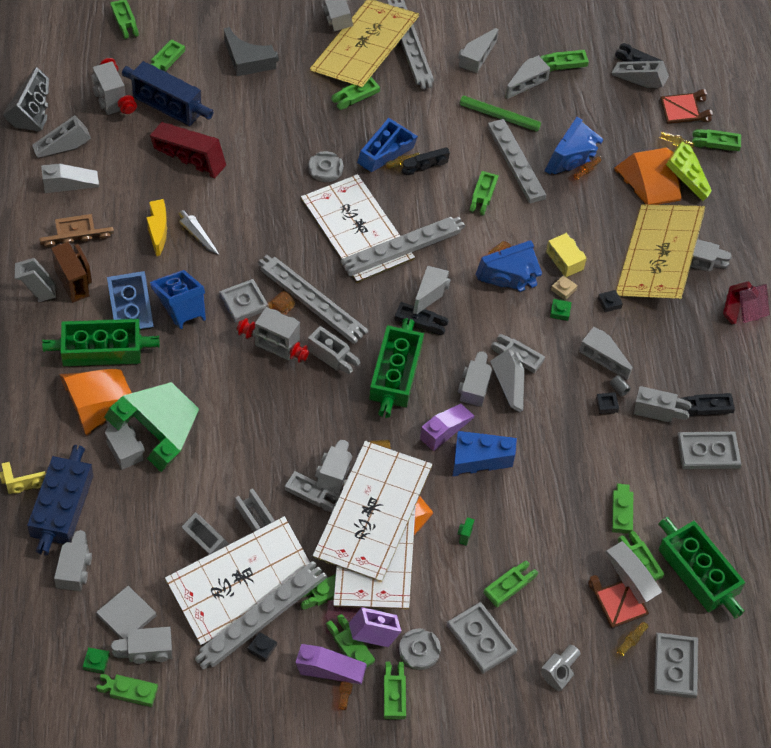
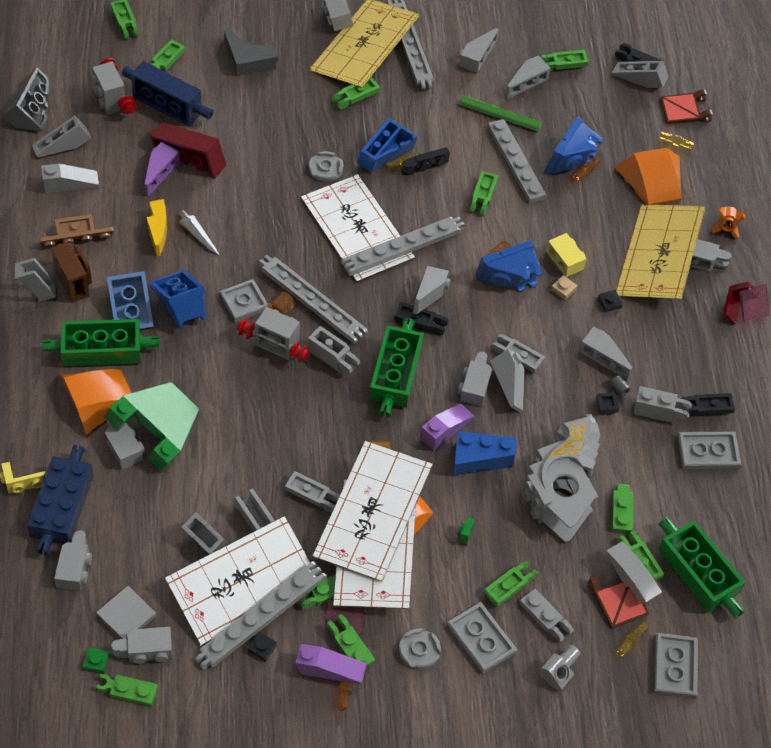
light grey hinge [315,440,353,494] -> none
medium lavender brick [349,607,401,647] -> none
bright green hinge [384,662,406,719] -> none
green plate [550,299,572,321] -> none
lime plate [666,141,712,201] -> none
bright green hinge [692,129,741,152] -> none
none -> medium lavender slope [145,142,180,197]
none -> light grey hinge [519,589,573,642]
none -> light grey animal [522,414,600,542]
none -> orange brick [712,206,745,239]

